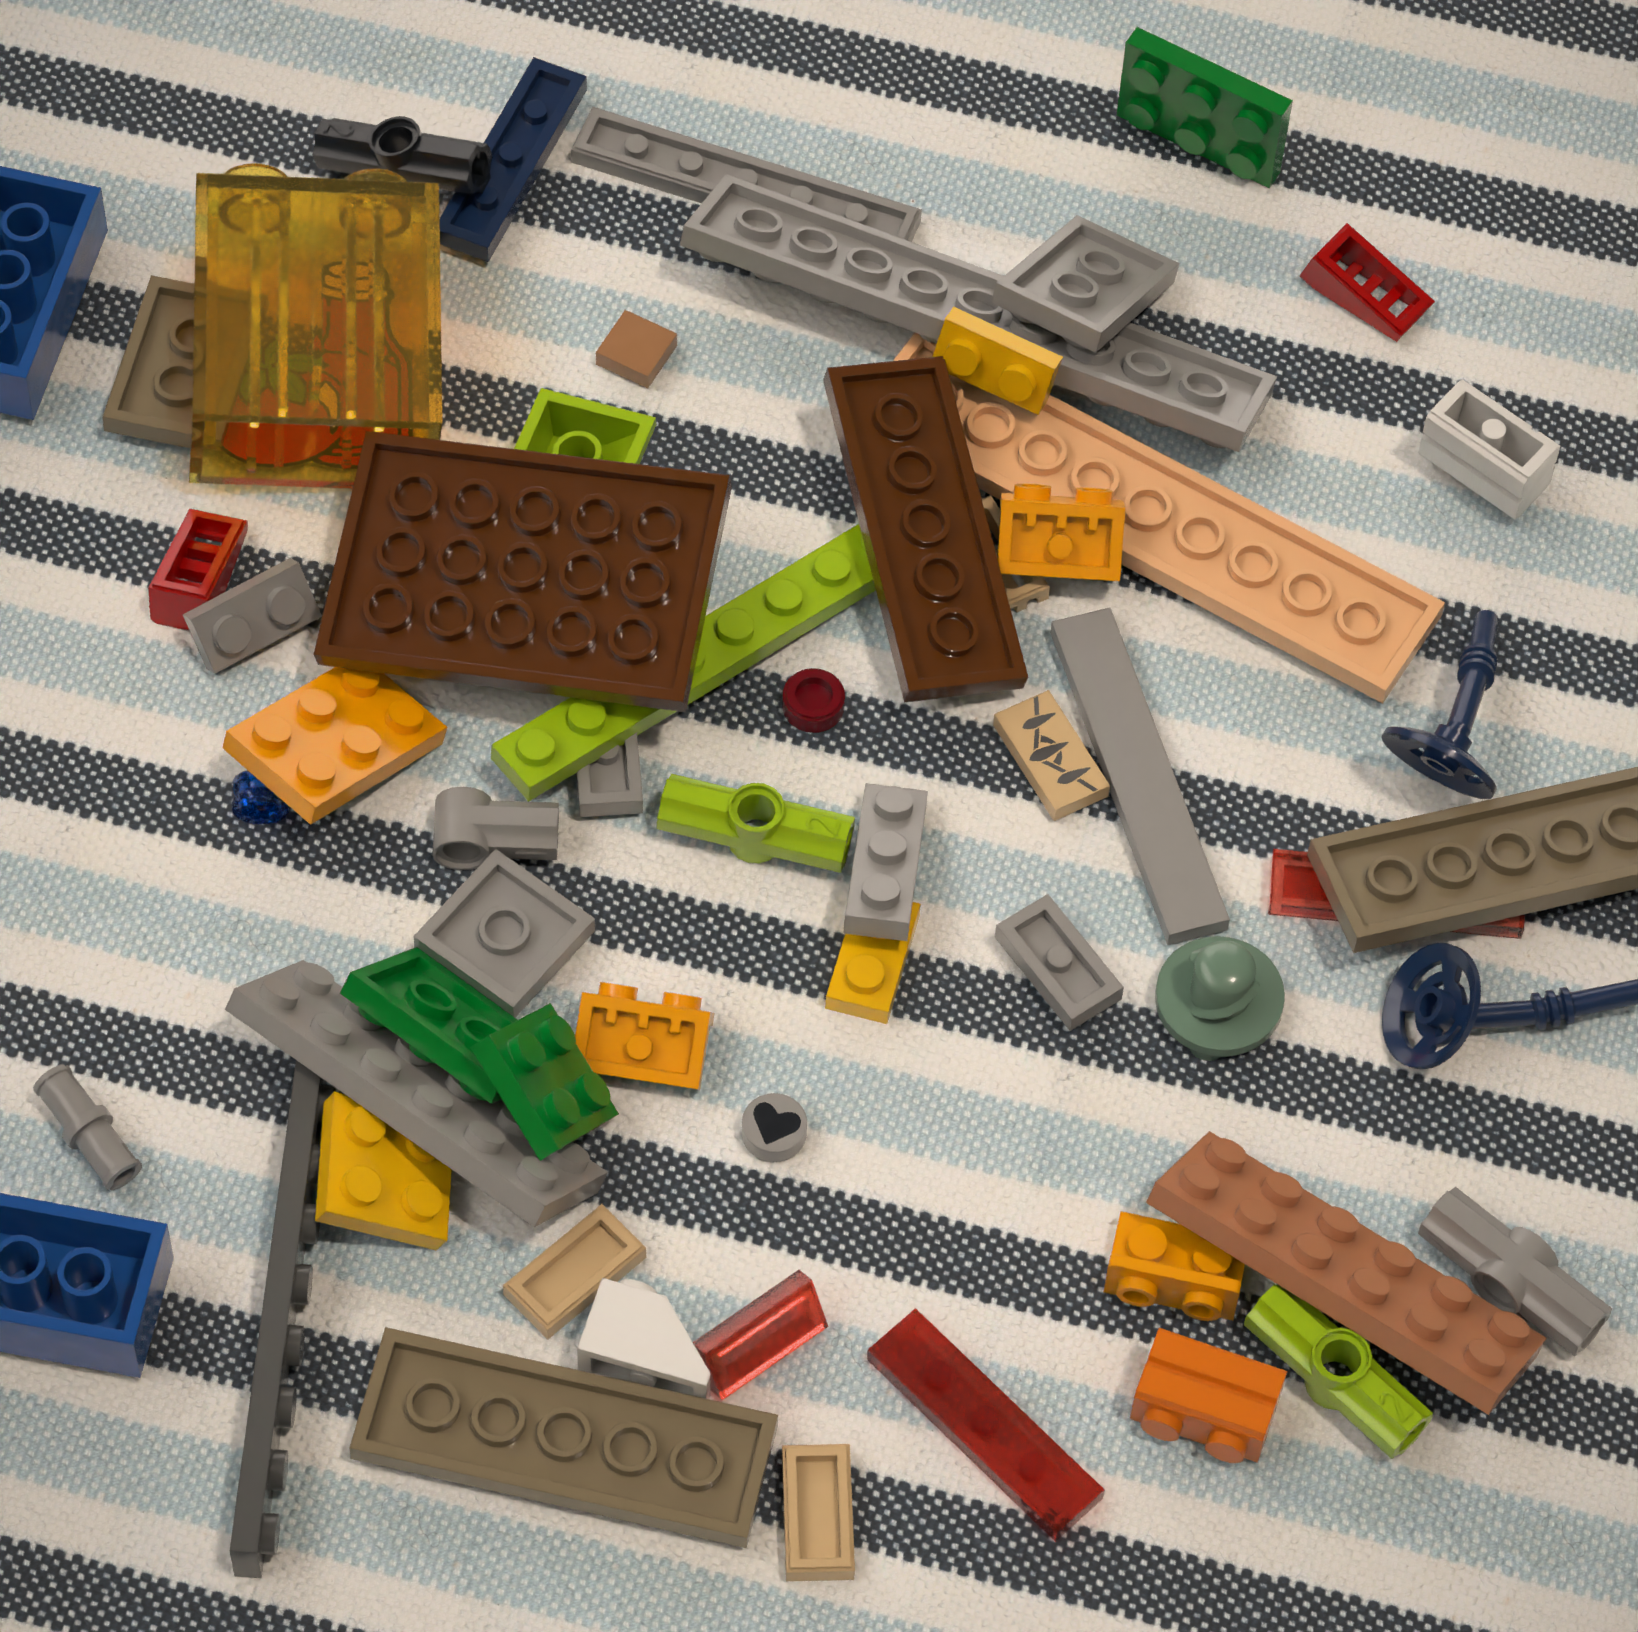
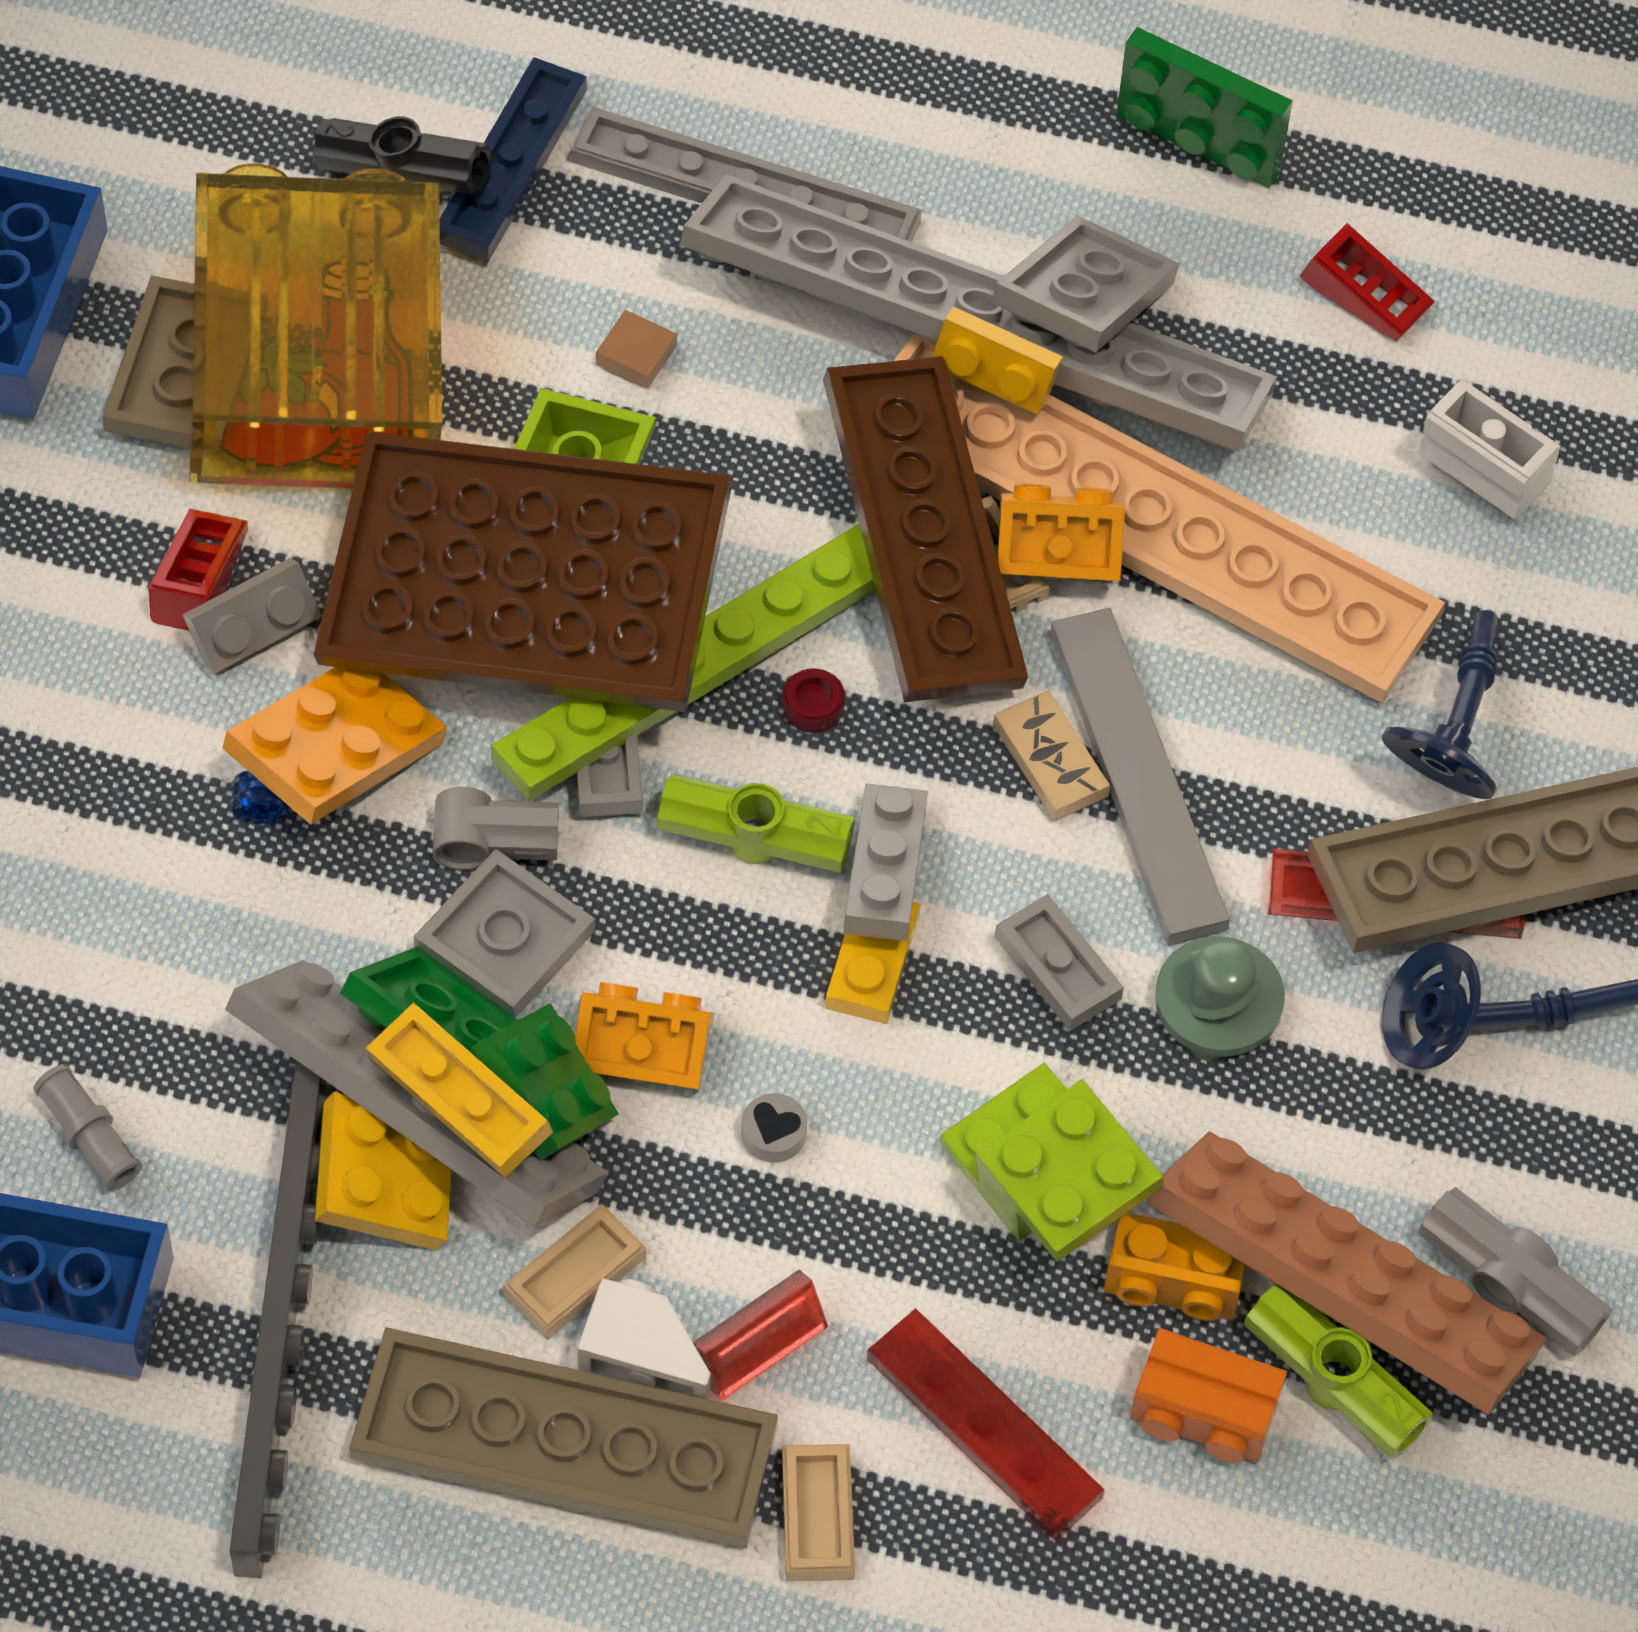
none -> yellow plate [366,1003,553,1178]
none -> lime bracket [940,1062,1164,1262]

